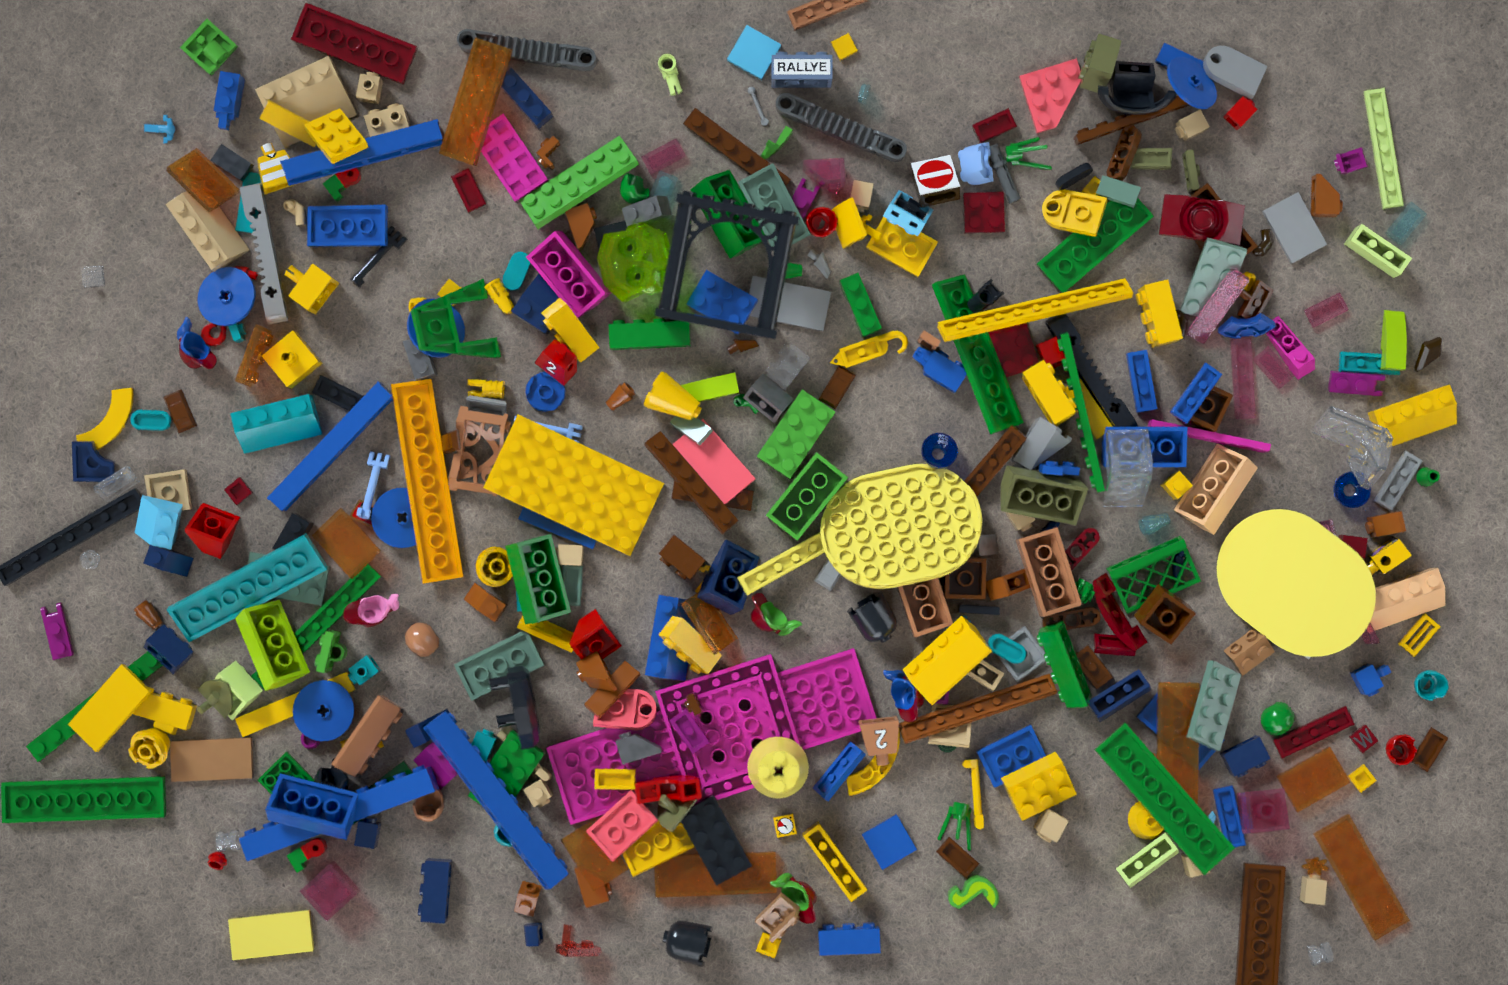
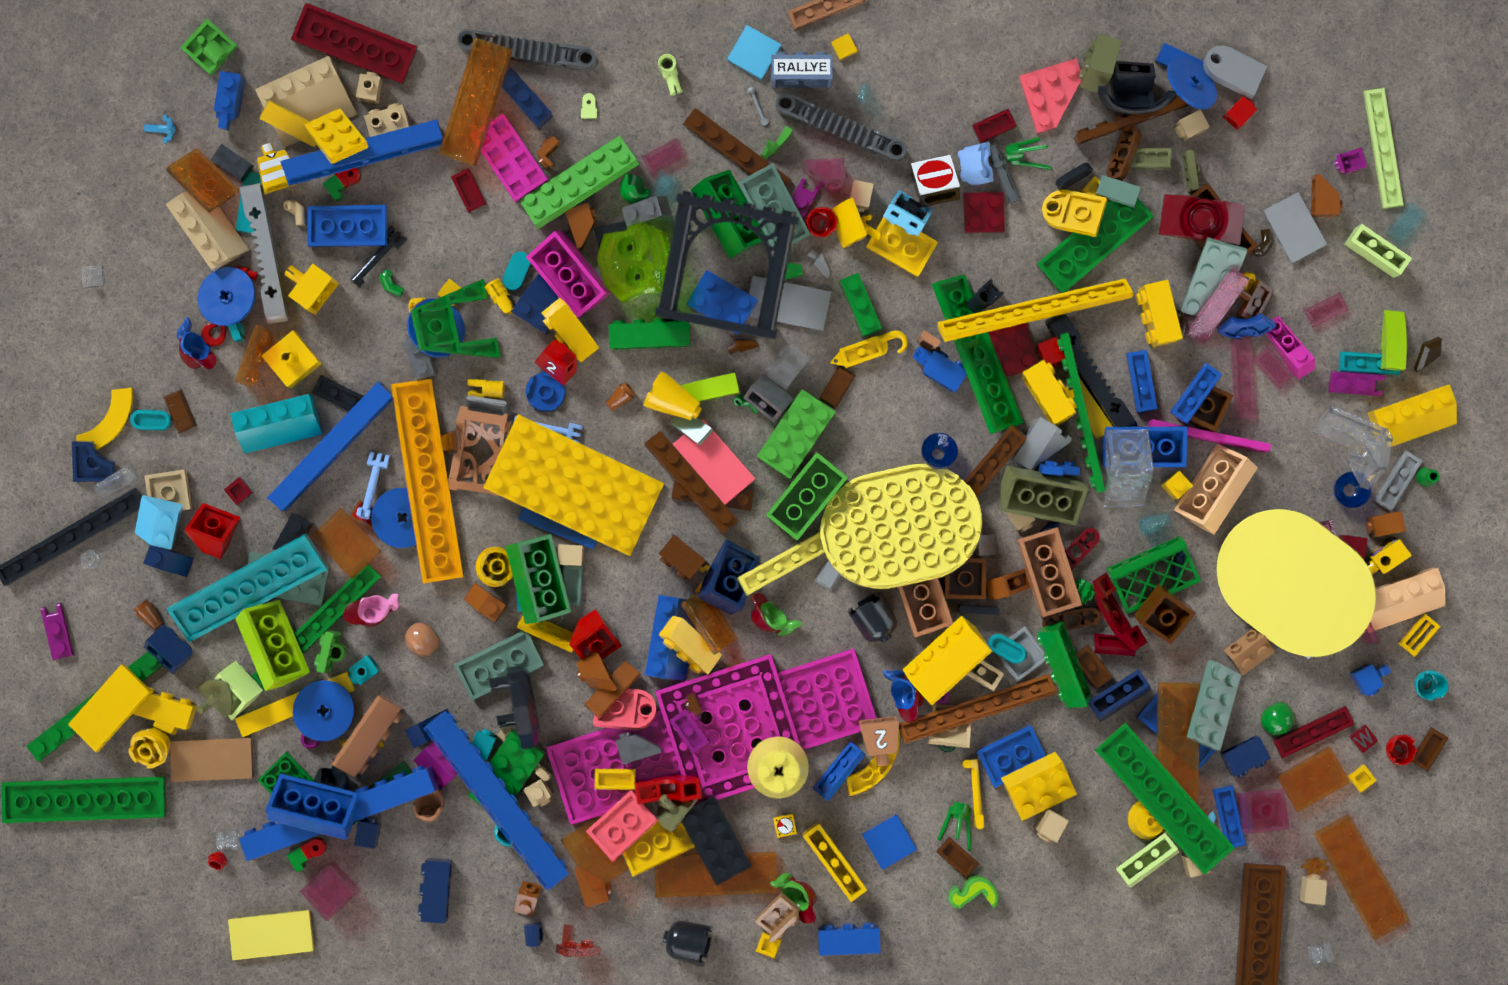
none -> green arm [379,270,404,297]
none -> yellowish green piece [581,93,597,119]

